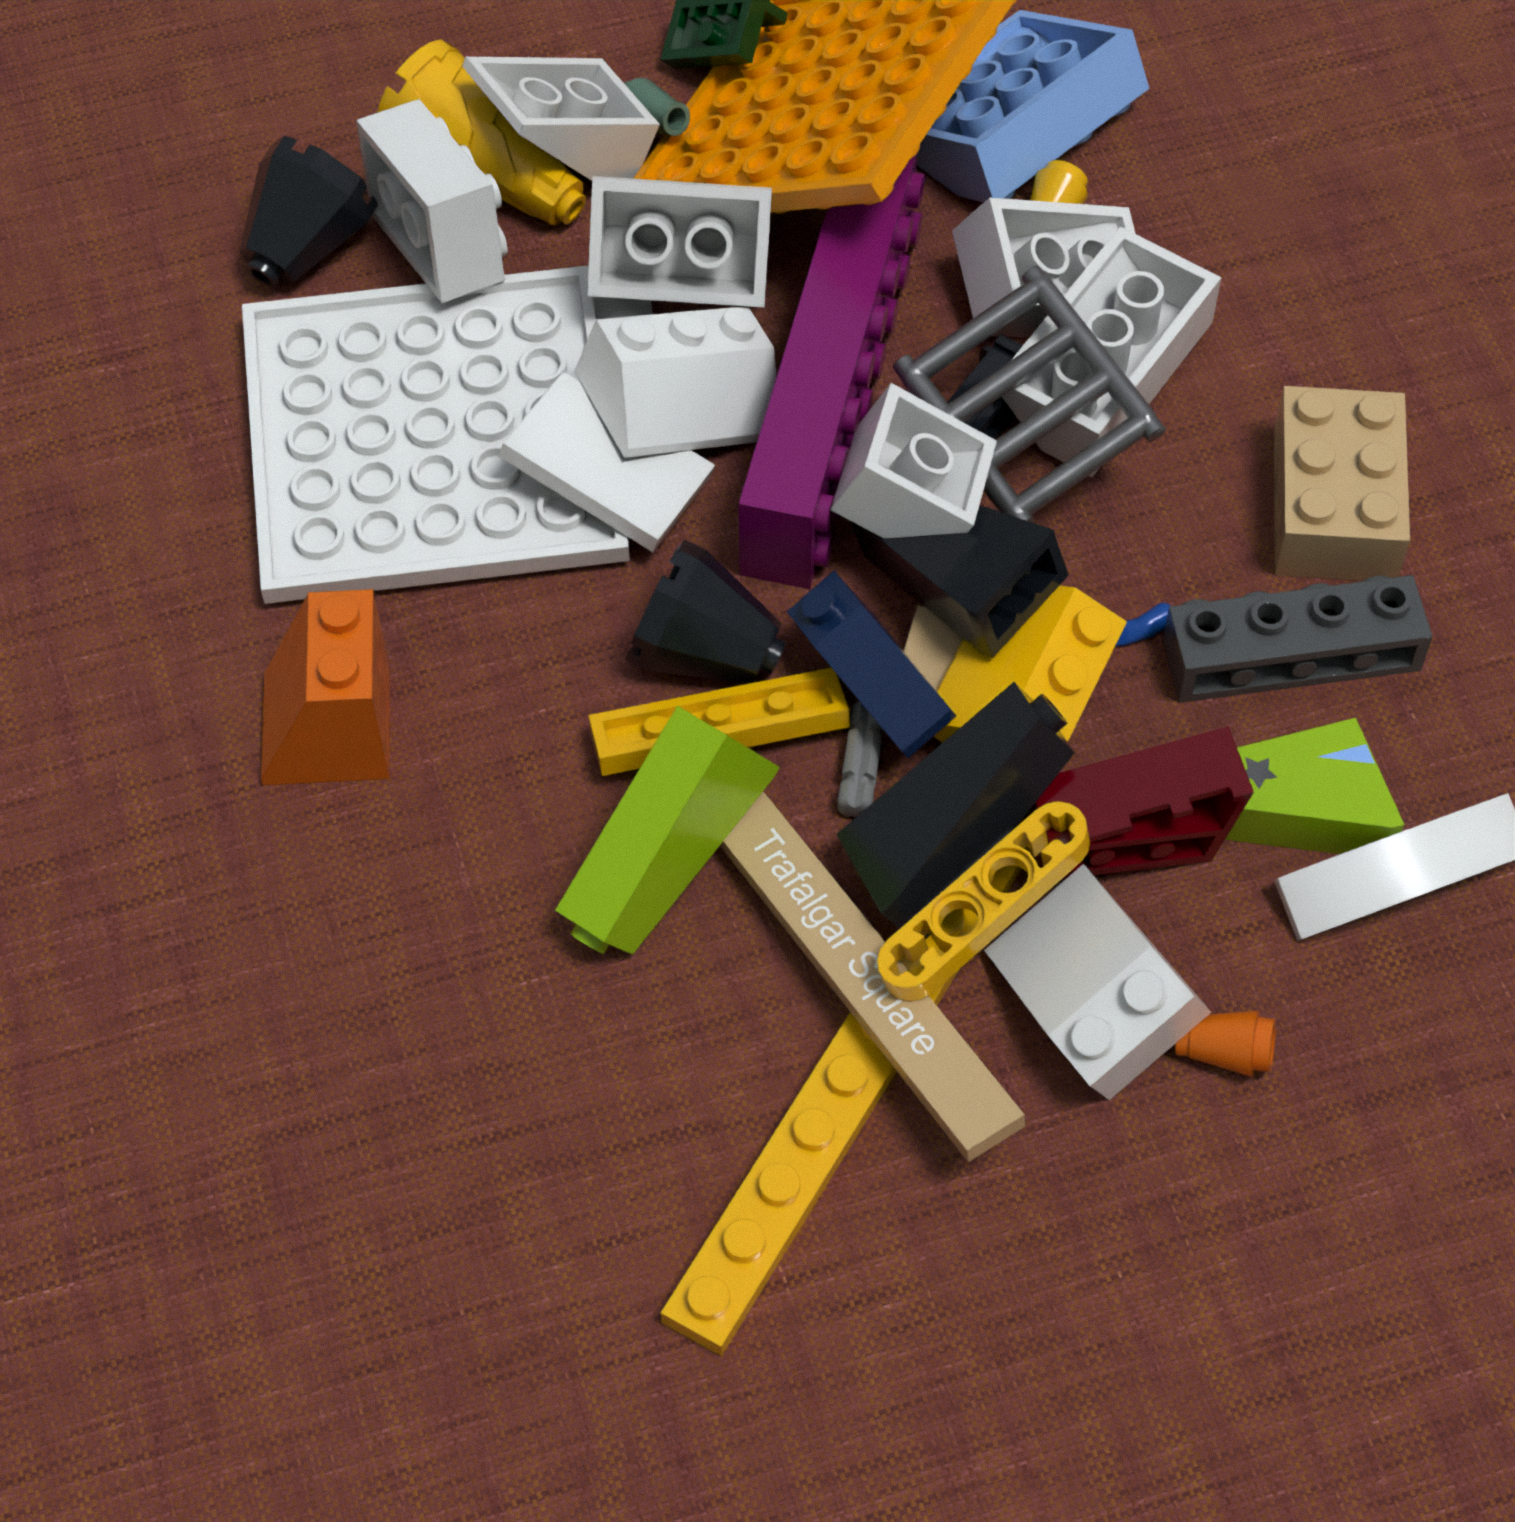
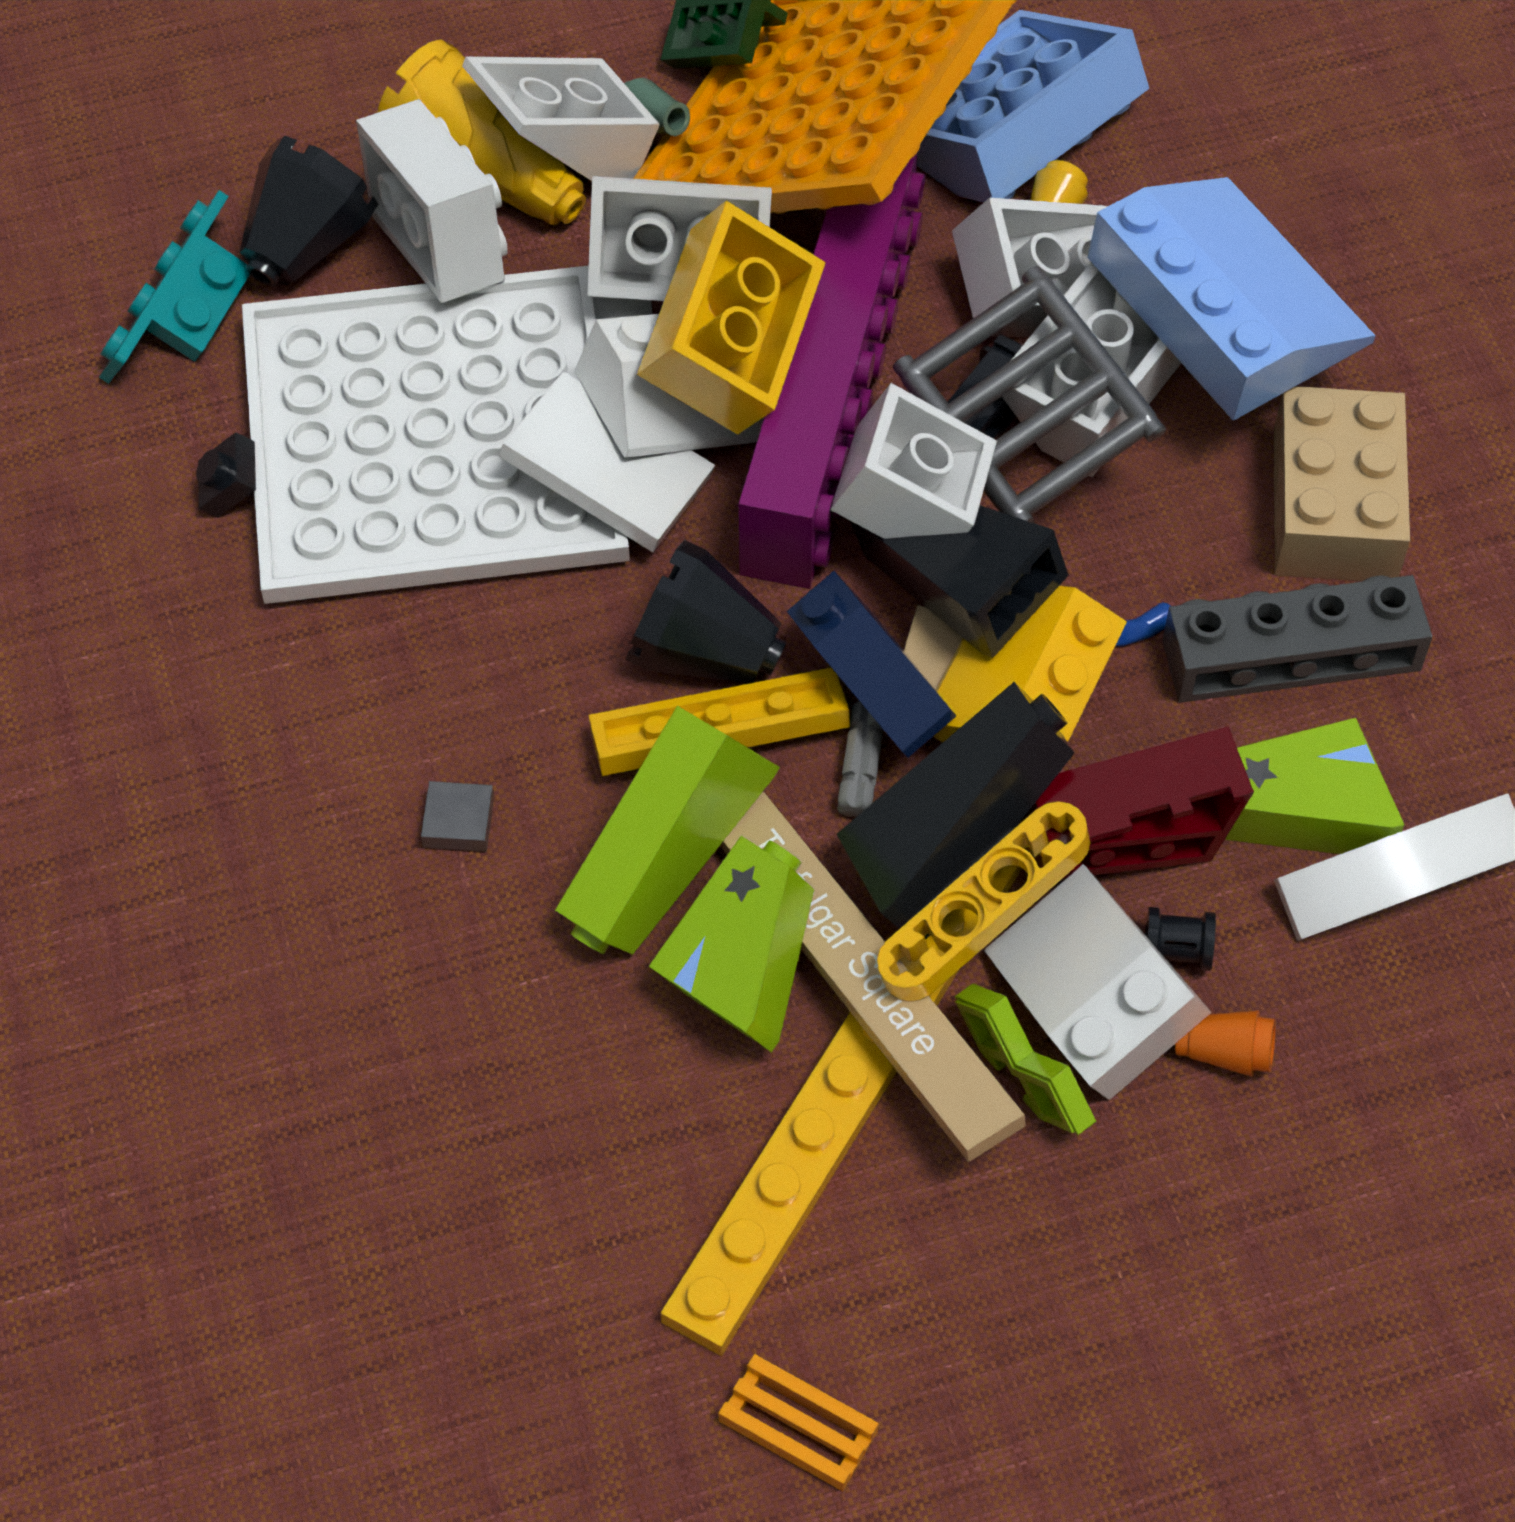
orange slope [261,589,390,785] -> none
none -> teal bracket [99,190,250,384]
none -> black plate [196,432,256,518]
none -> flat silver tile [421,781,494,852]
none -> yellow brick [637,200,826,435]
none -> lime slope [648,836,814,1053]
none -> light orange tile [718,1354,879,1492]
none -> lime tile [955,984,1097,1135]
none -> light blue slope [1087,177,1376,421]
none -> black bush [1145,907,1216,971]

